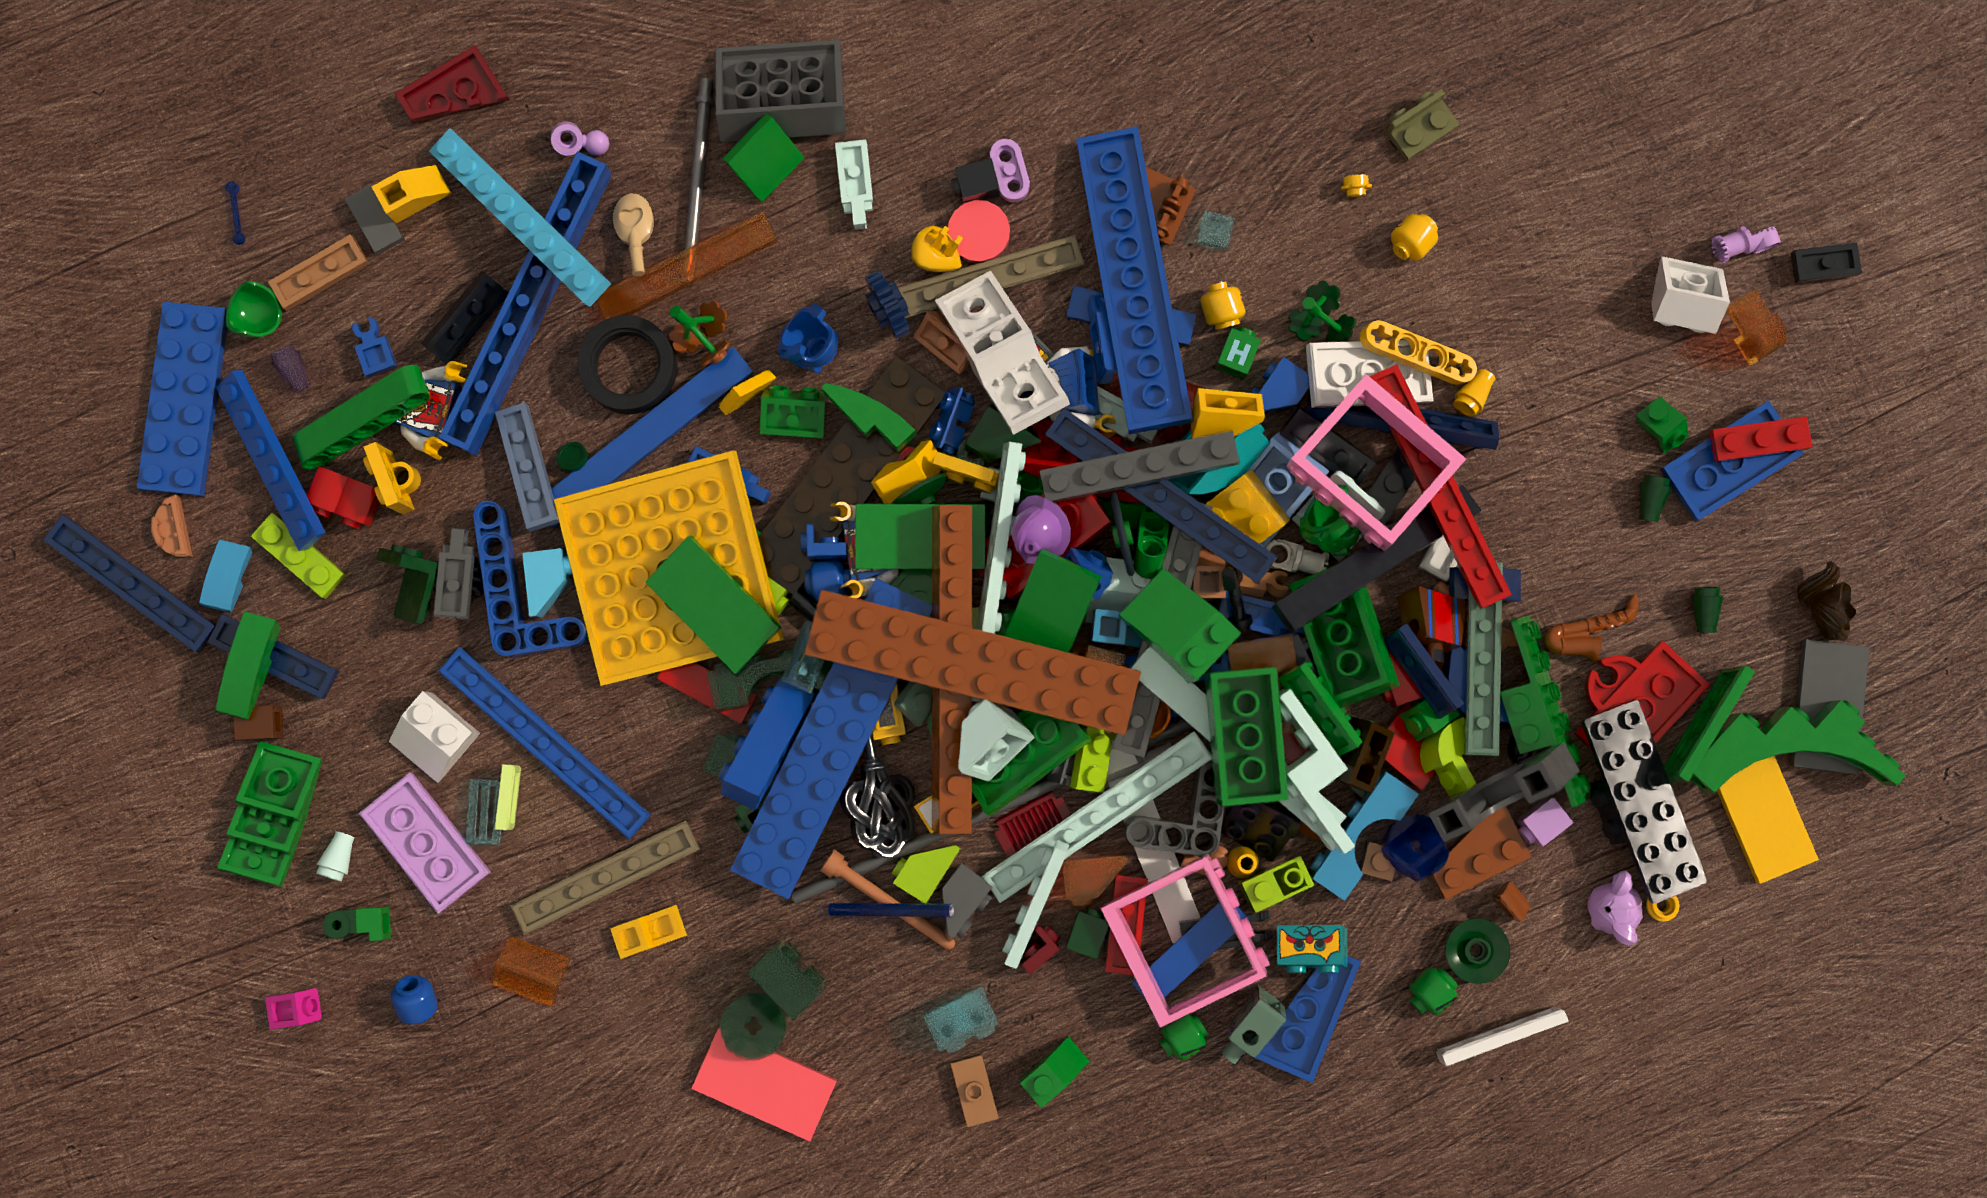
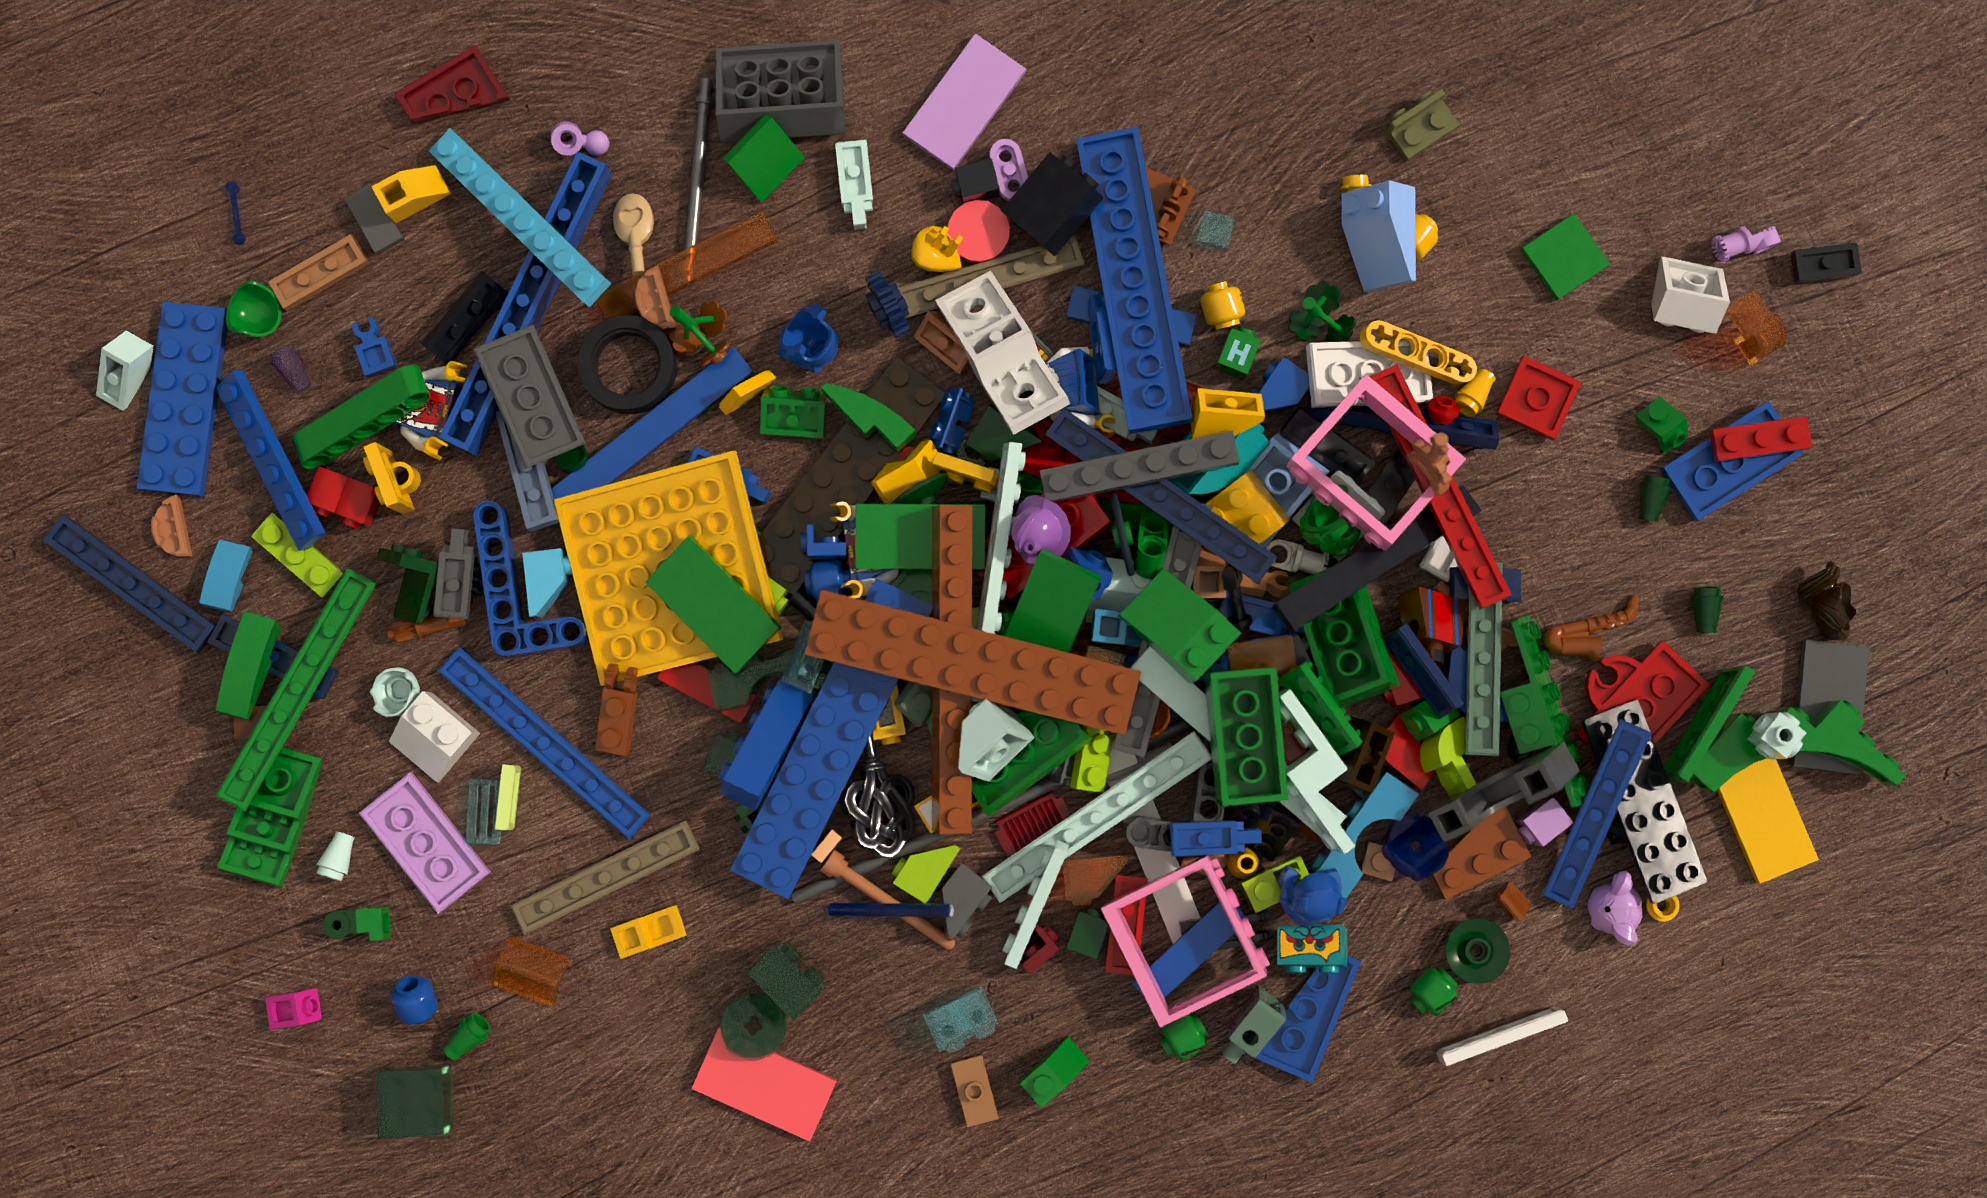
none -> light aqua slope [96,331,153,411]
none -> green tile [215,568,377,812]
none -> light aqua hair [370,667,420,717]
none -> clear green brick [376,1064,453,1139]
none -> dark orange piece [387,613,467,643]
none -> green cone [443,1012,491,1061]
none -> dark grey tile [473,325,586,469]
none -> dark orange hinge [595,663,638,756]
none -> nougat tile [634,265,676,328]
none -> light nougat tile [811,829,844,863]
none -> lavender tile [903,33,1026,171]
none -> black brick [1001,152,1104,257]
none -> blue hinge [1170,820,1262,856]
none -> blue helmet [1278,866,1347,926]
none -> light blue slope [1342,180,1416,292]
none -> nougat piece [1407,433,1452,496]
none -> red plate [1427,396,1460,424]
none -> red plate [1495,356,1582,441]
none -> green tile [1520,214,1610,301]
none -> blue tile [1542,719,1652,909]
none -> light aqua brick [1747,712,1806,760]

